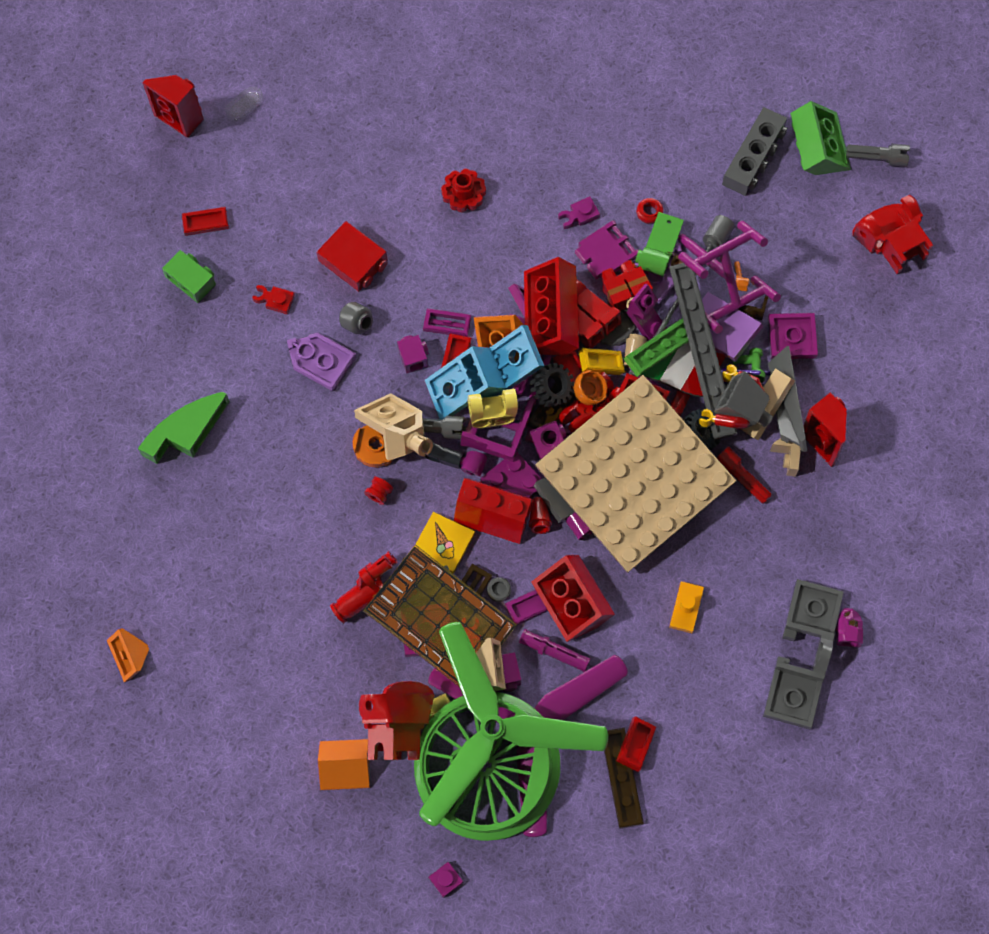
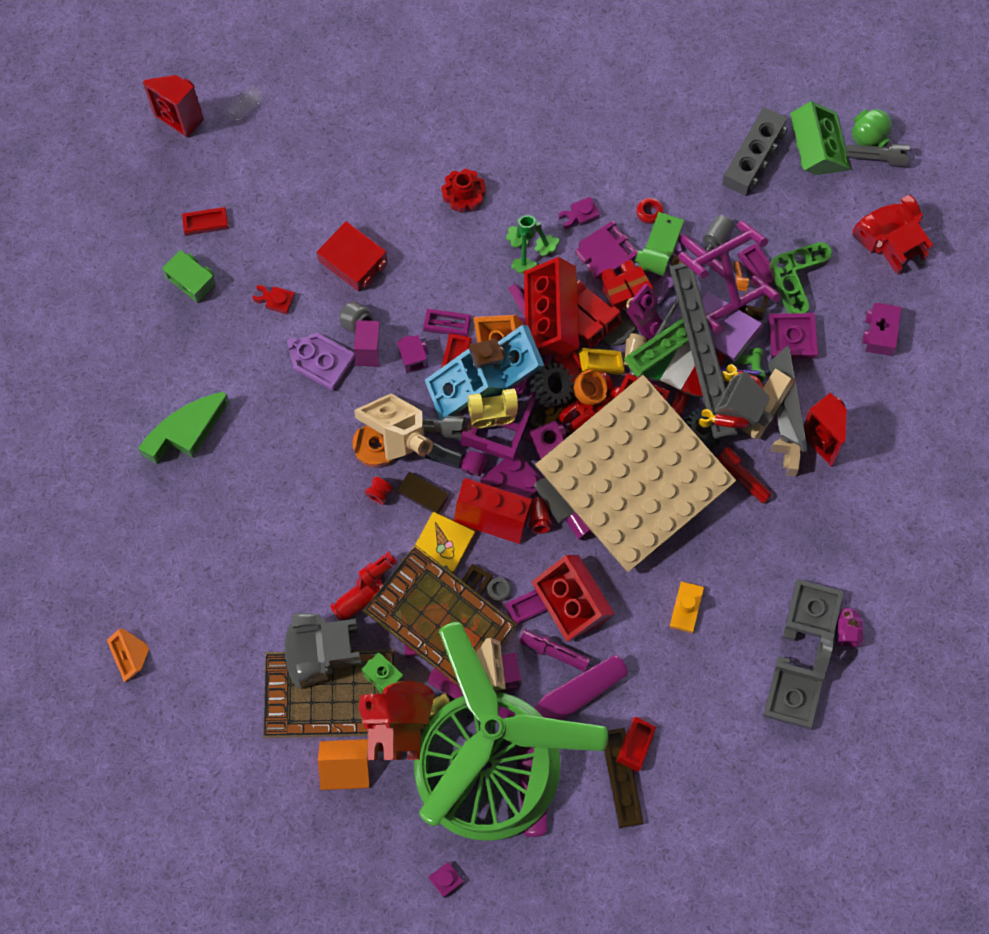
none -> piece [263,650,396,738]
none -> dark grey piece [285,613,362,689]
none -> magenta slope [354,320,380,367]
none -> bright green head [362,652,404,693]
none -> dark brown tile [397,472,449,514]
none -> reddish brown bracket [469,339,505,369]
none -> plant [506,215,560,274]
none -> magenta tile [737,243,775,286]
none -> bright green beam [769,242,832,313]
none -> bright green plant [851,109,892,147]
none -> magenta brick [862,302,901,356]

